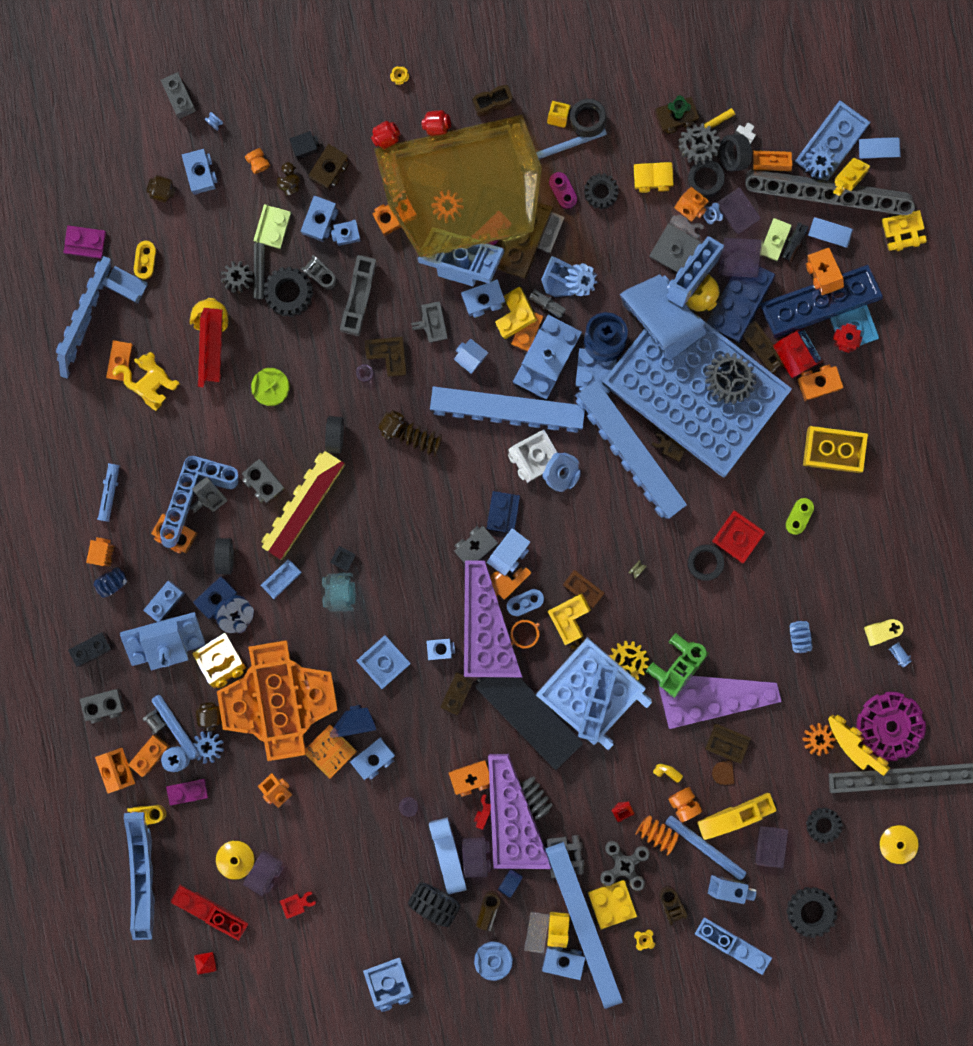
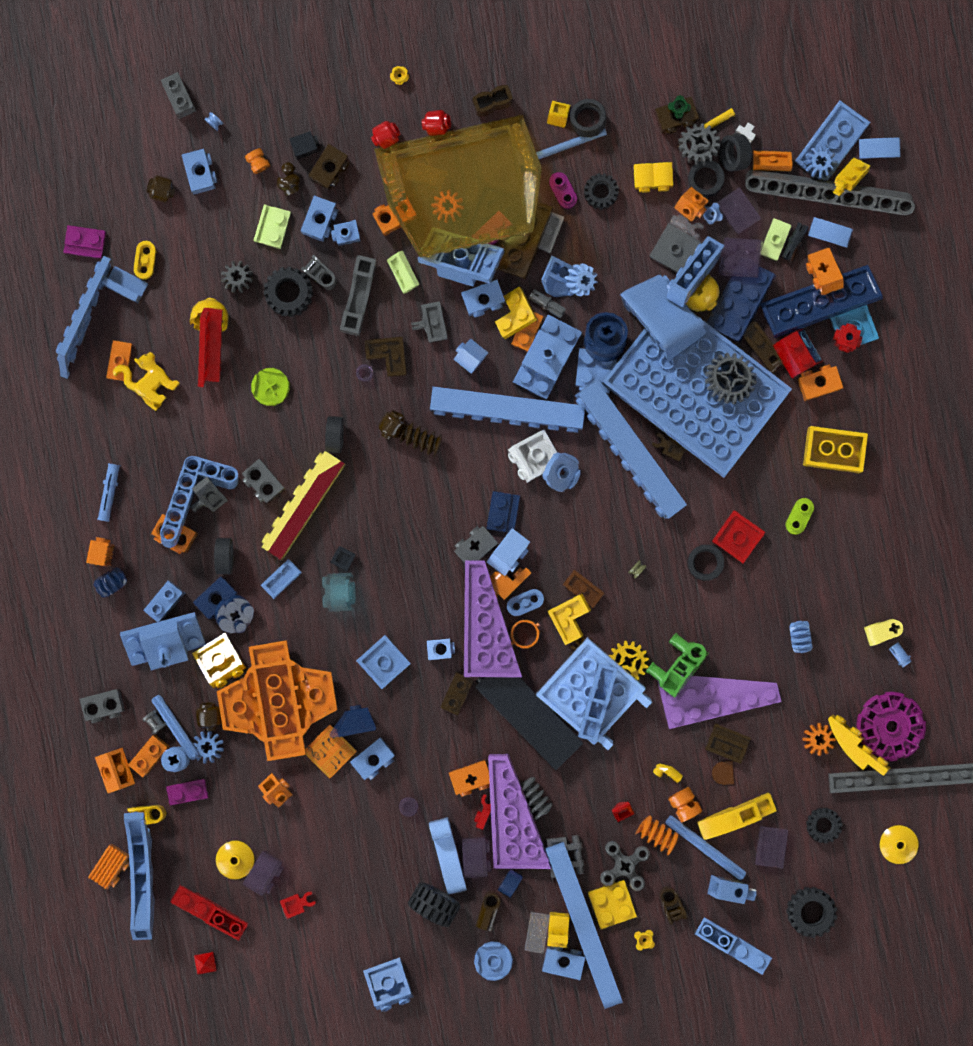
black brick [68,632,114,667] -> none
dark grey axle [254,243,265,300] -> none
yellow plate [882,210,927,251] -> none
none -> orange brick [88,843,130,890]
none -> yellowish green plate [387,251,419,294]

